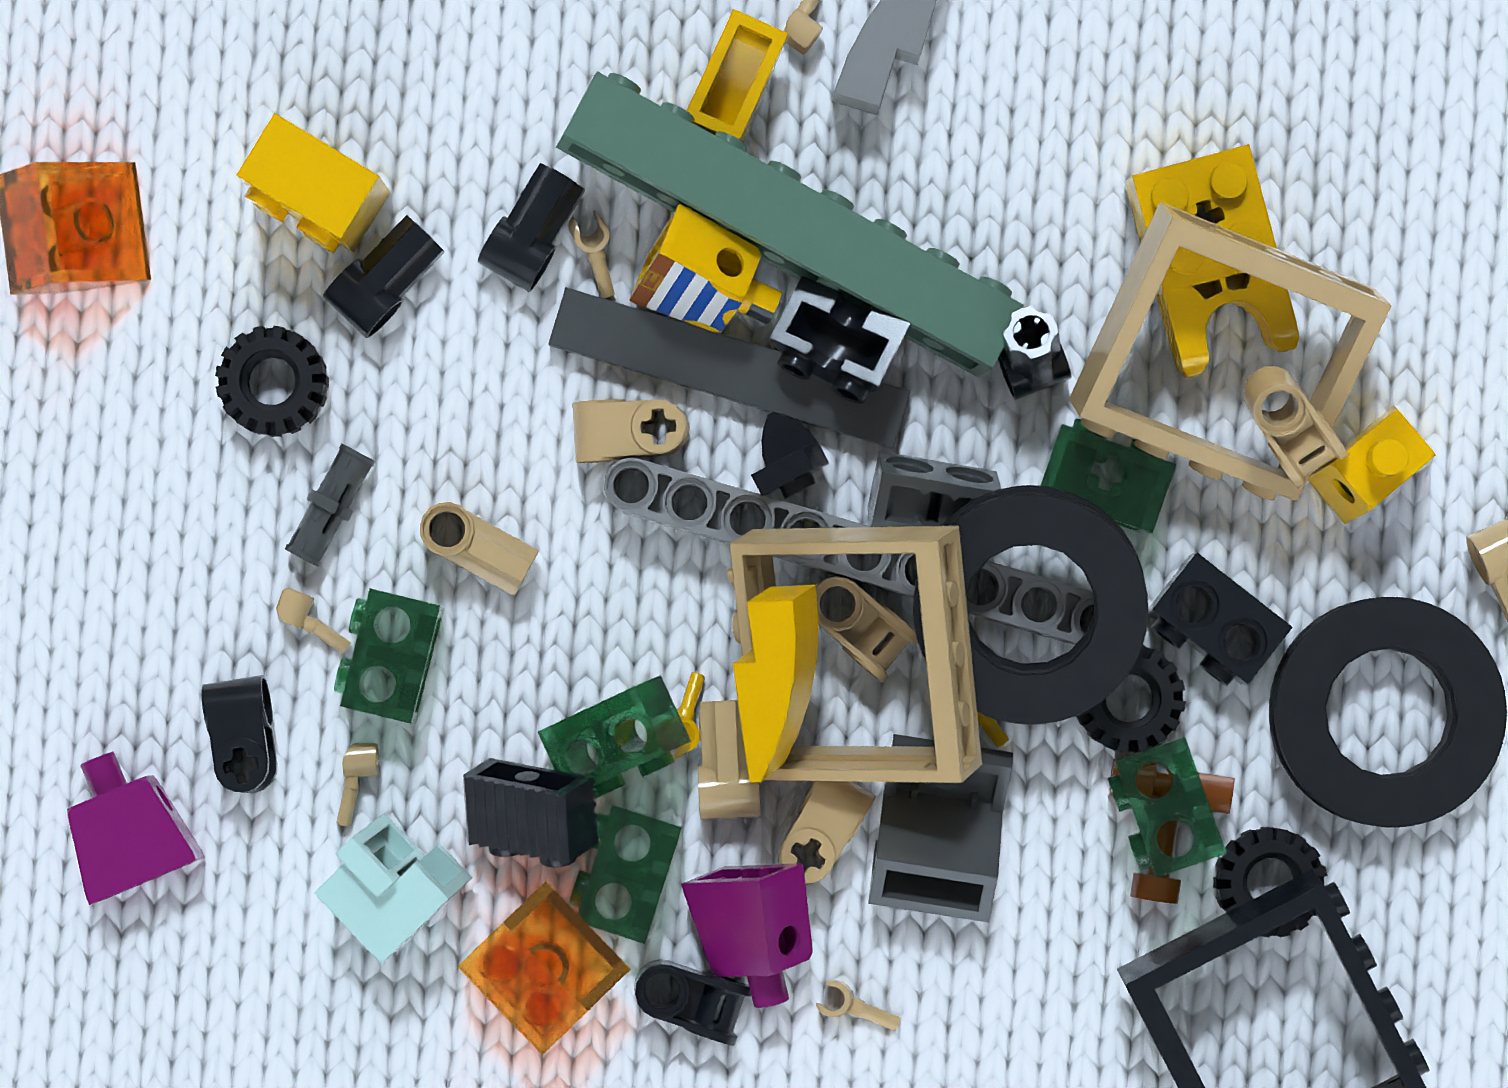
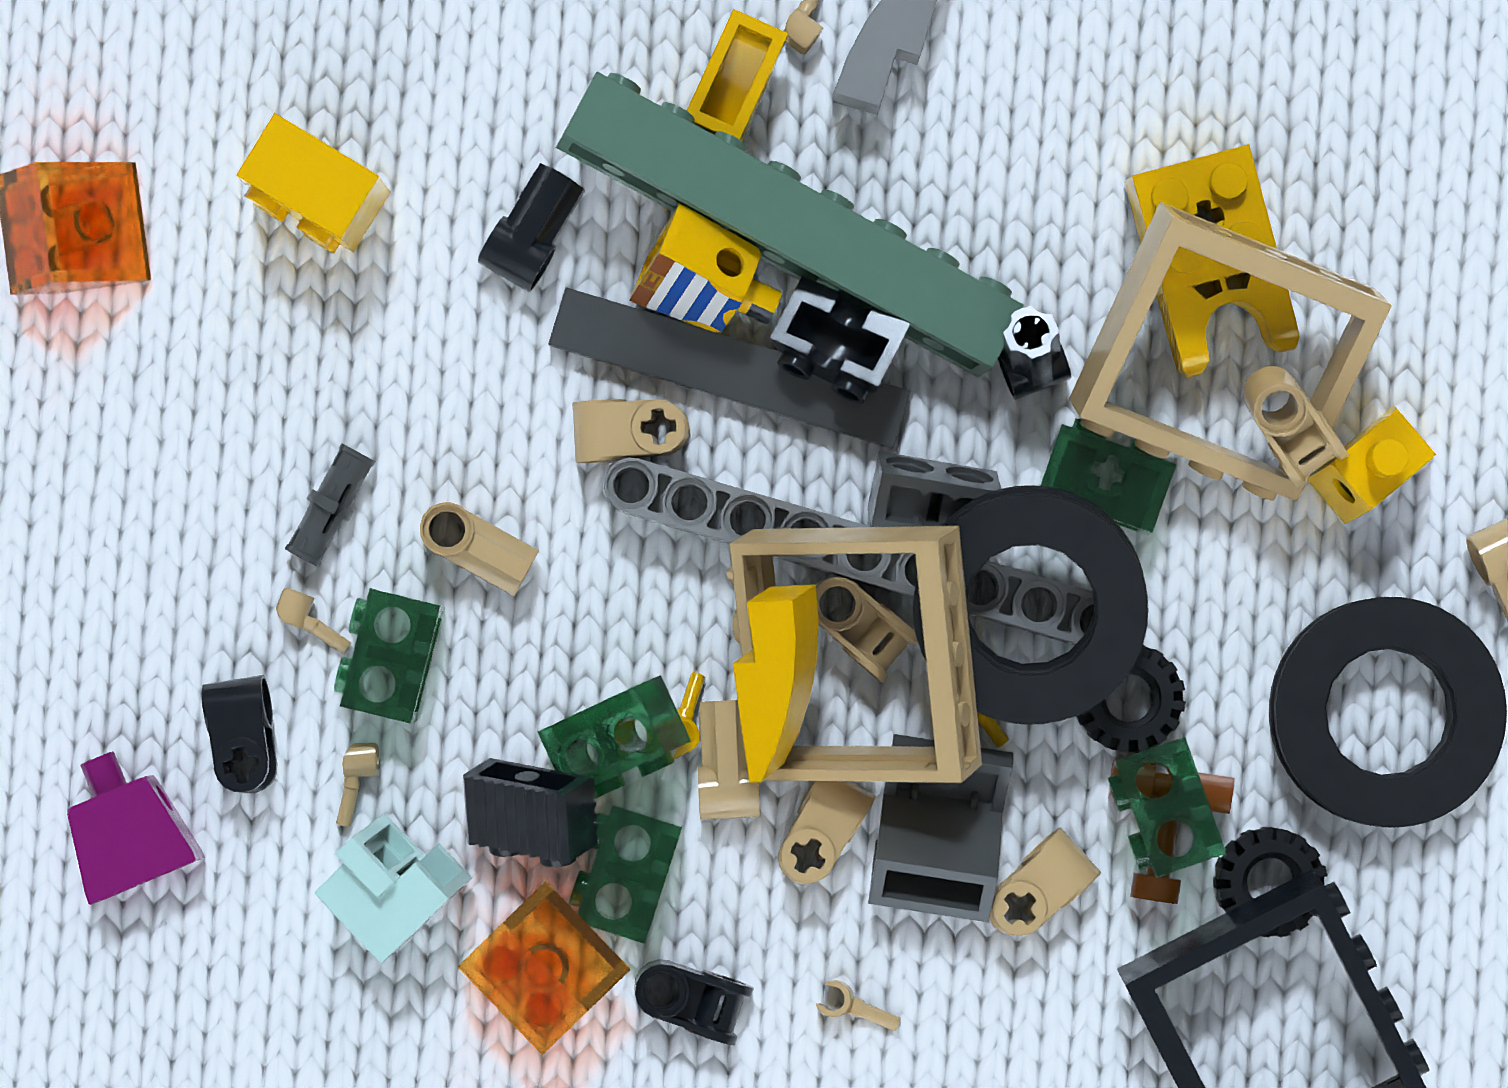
black tyre [215,325,329,437] -> none
black piece [323,215,445,338] -> none
tan hand [568,210,615,298] -> none
magenta torso [681,863,813,1008] -> none
black plate [751,412,829,499] -> none
black brick [1148,552,1293,687] -> none
none -> tan piece [989,827,1101,936]

